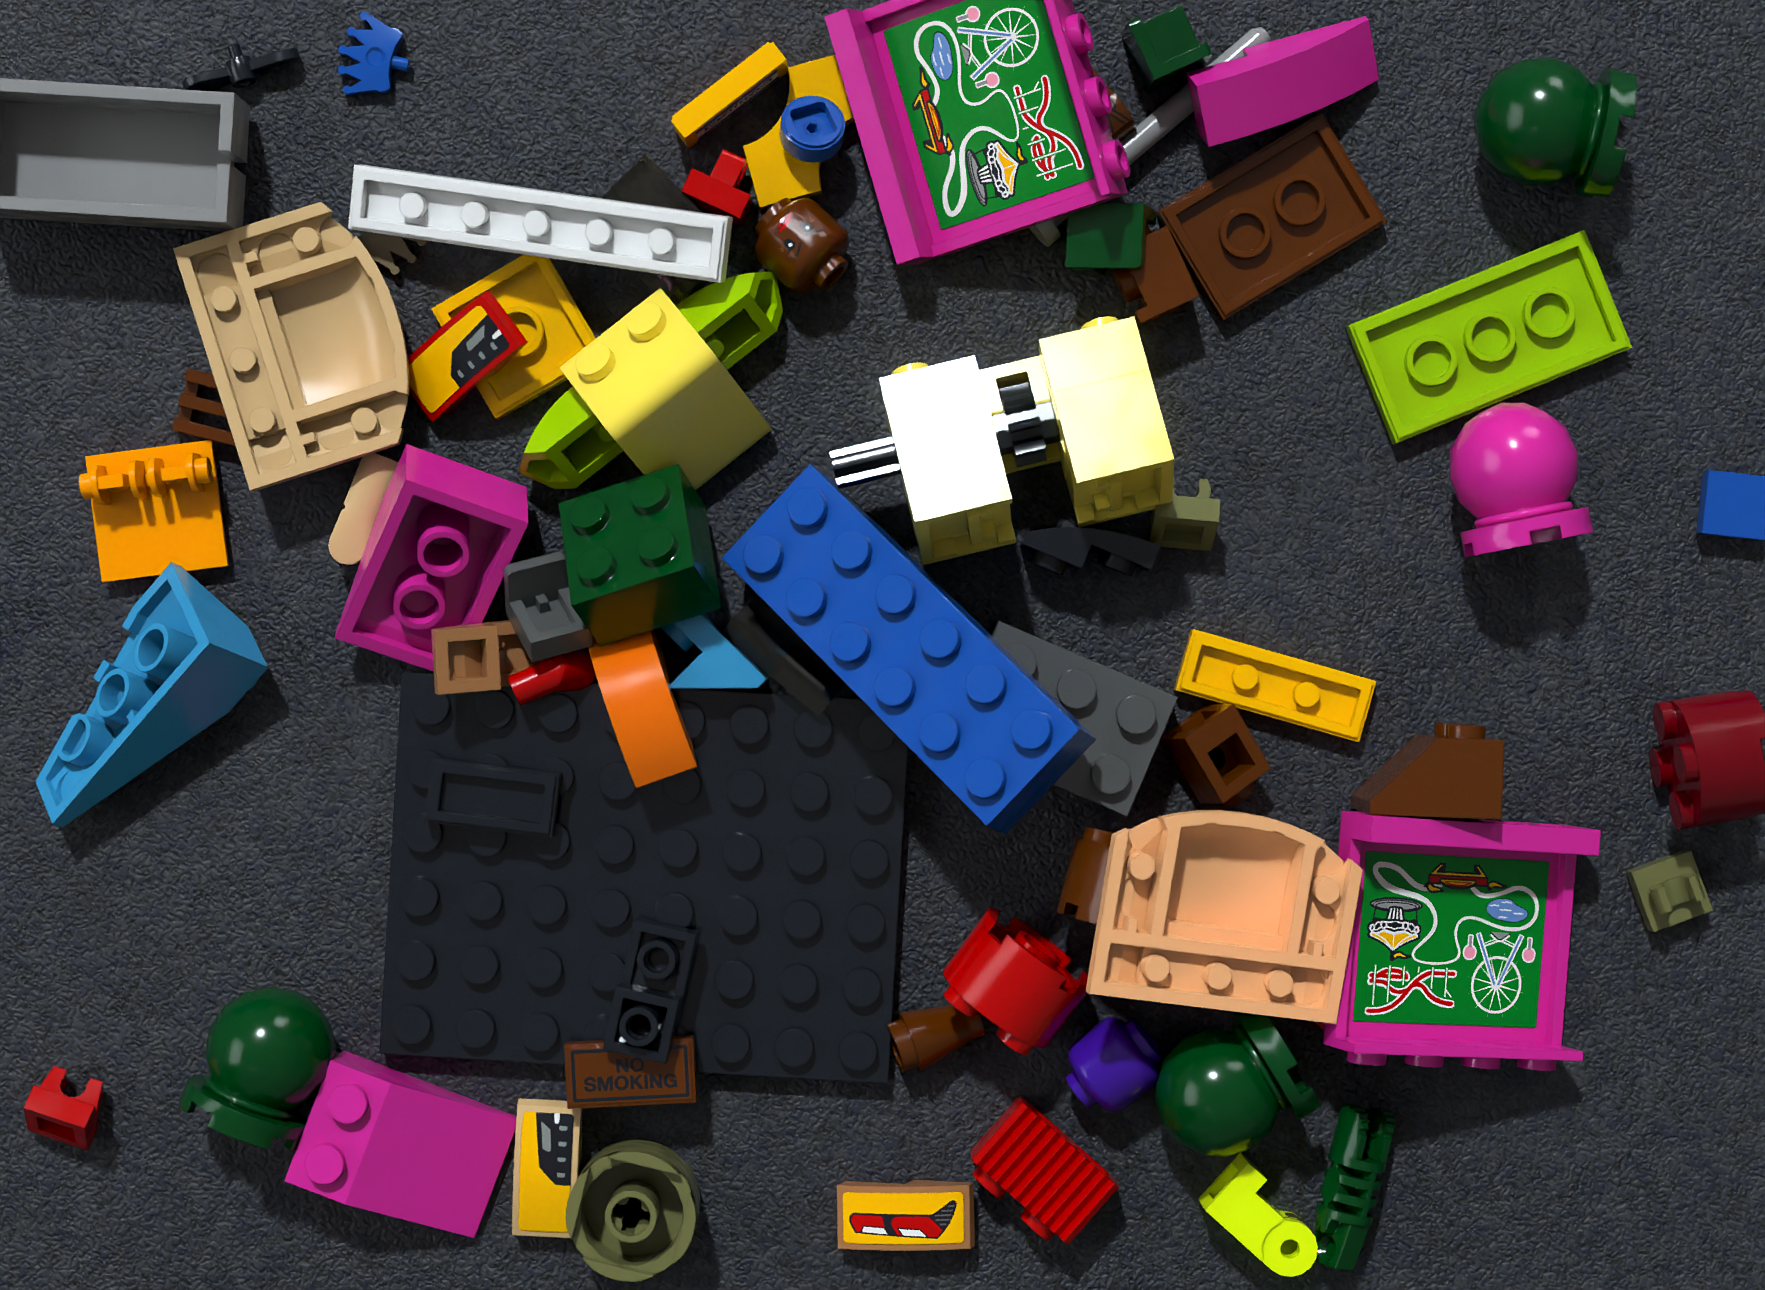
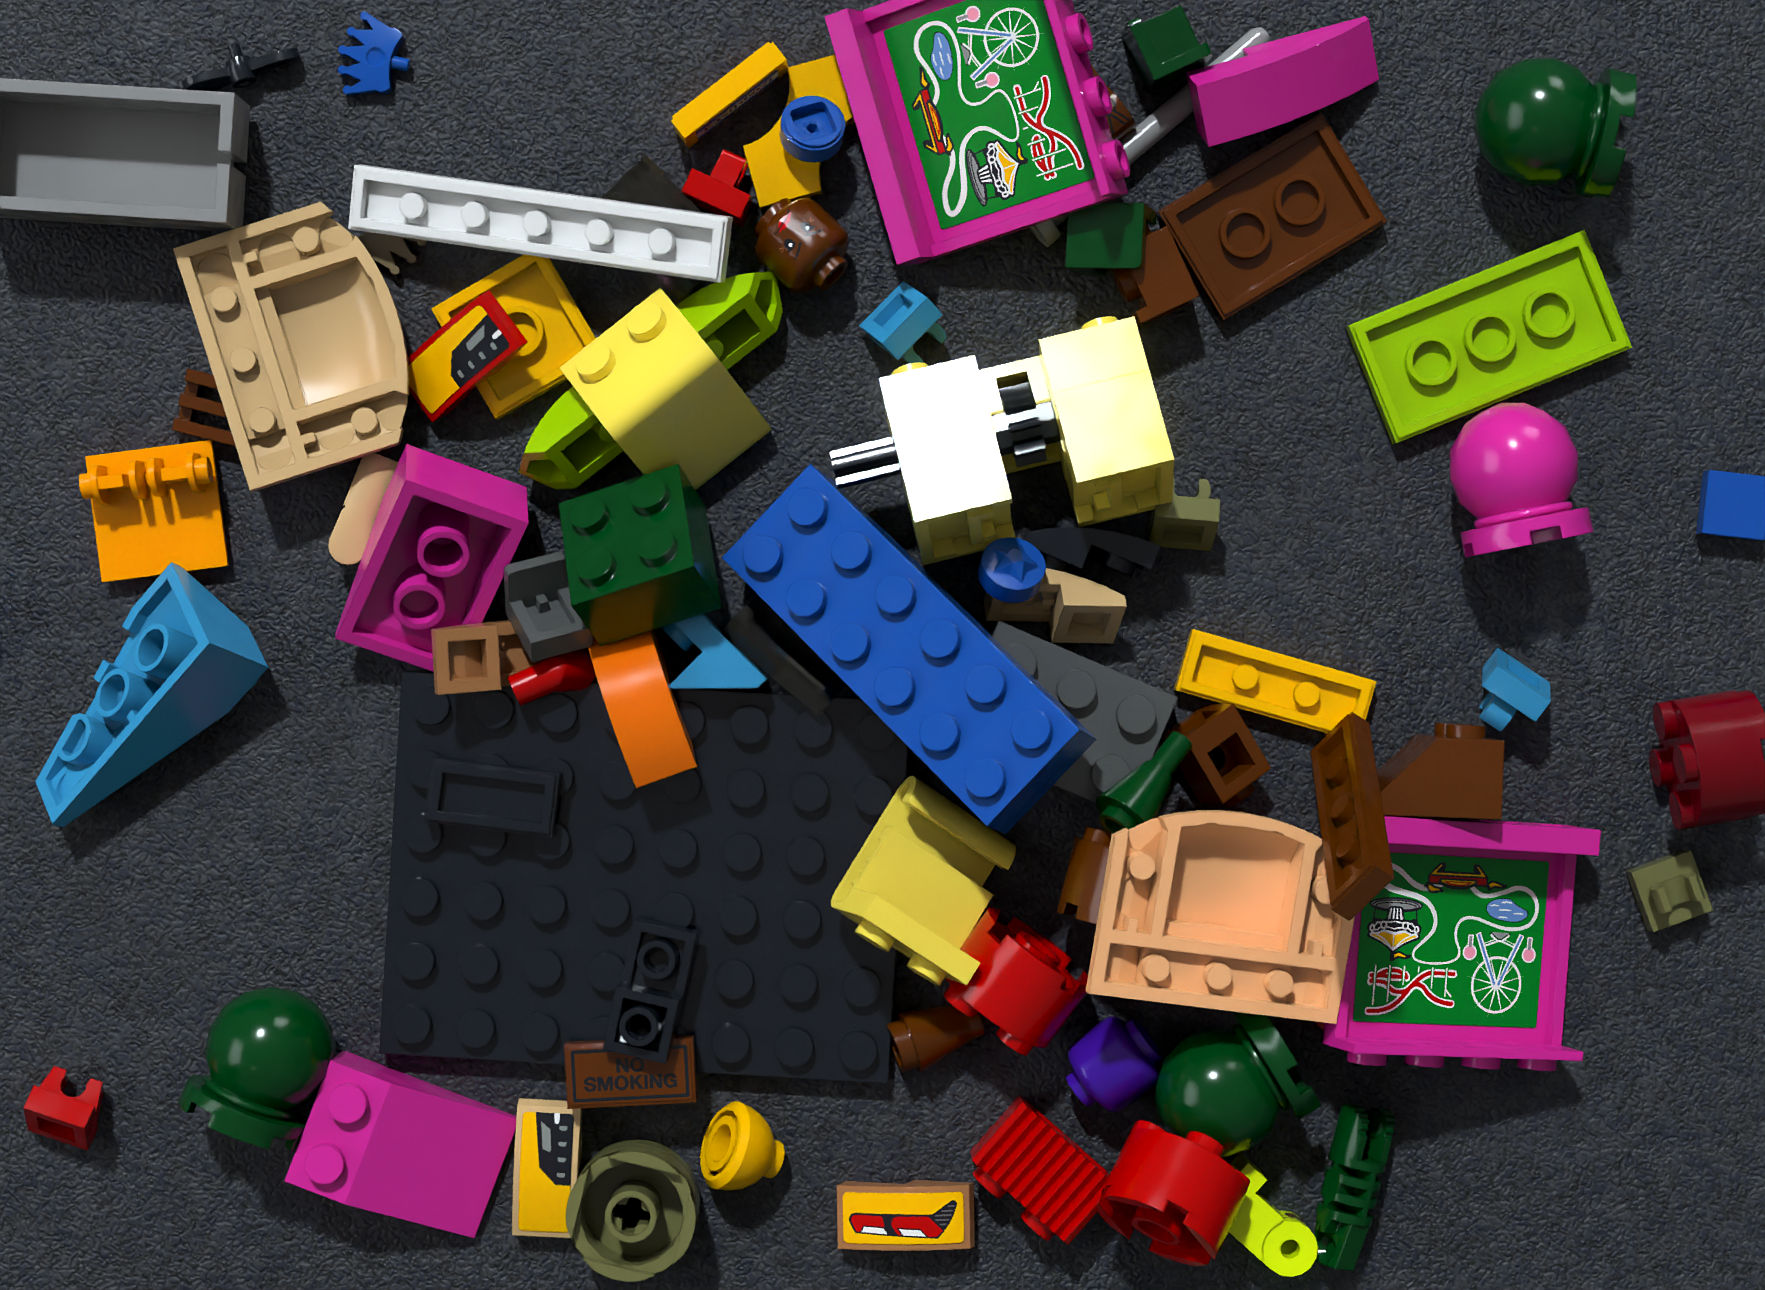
none -> yellow brick [700,1101,785,1191]
none -> light yellow piece [831,776,1016,986]
none -> dark azure tile [859,281,947,364]
none -> blue tile [978,537,1046,603]
none -> tan slope [984,568,1127,644]
none -> dark green cone [1096,731,1193,834]
none -> red brick [1096,1120,1250,1266]
none -> reddish brown tile [1310,712,1394,921]
none -> dark azure tile [1479,647,1551,732]

